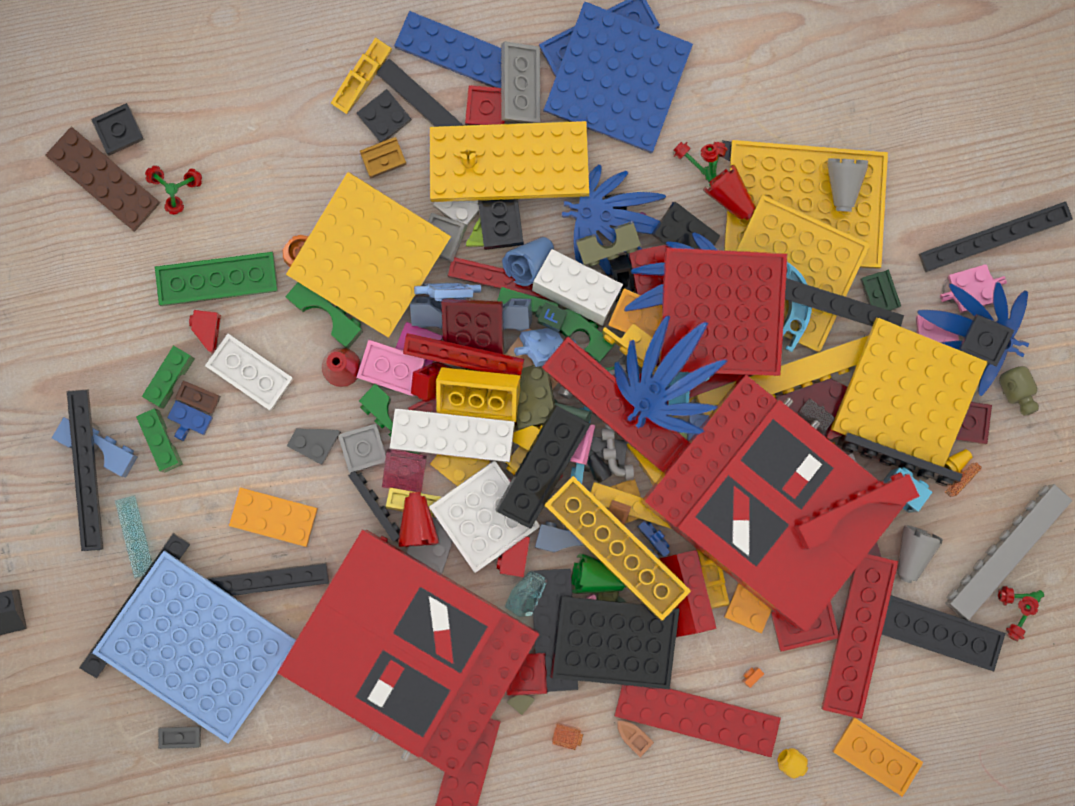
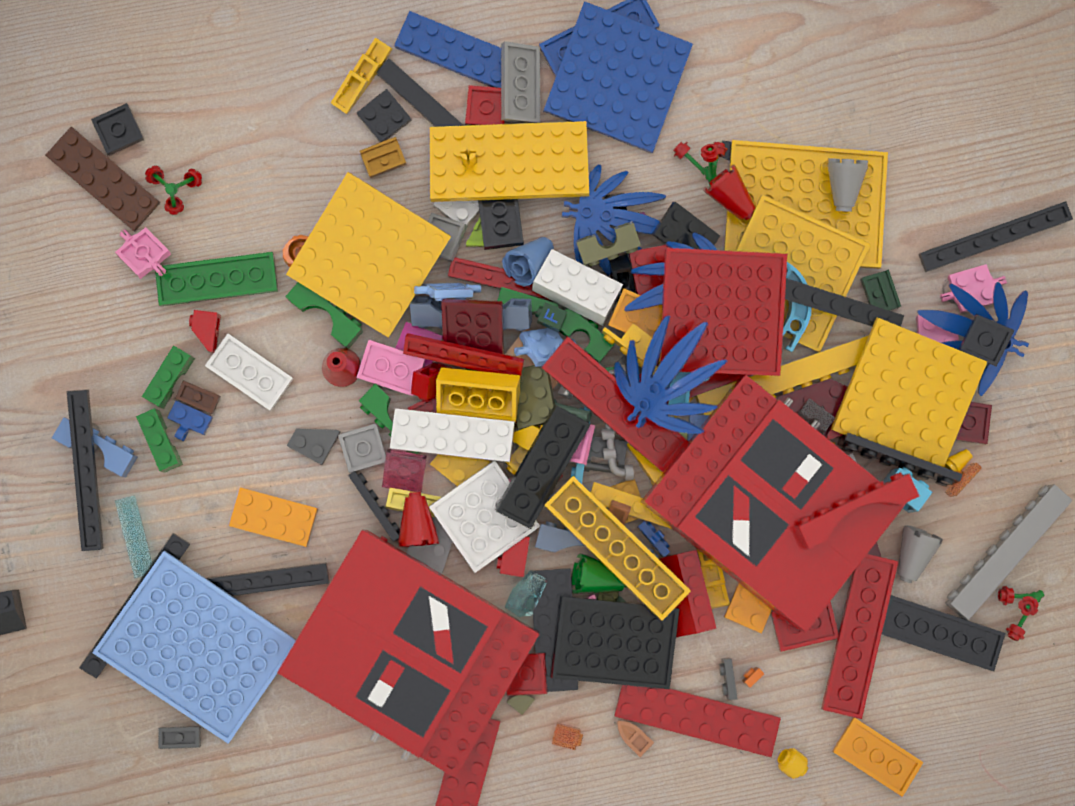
black cone [587,452,612,483] -> none
olive piece [999,366,1039,416] -> none
none -> bright pink plate [115,227,171,279]
none -> dark grey plate [719,658,738,700]

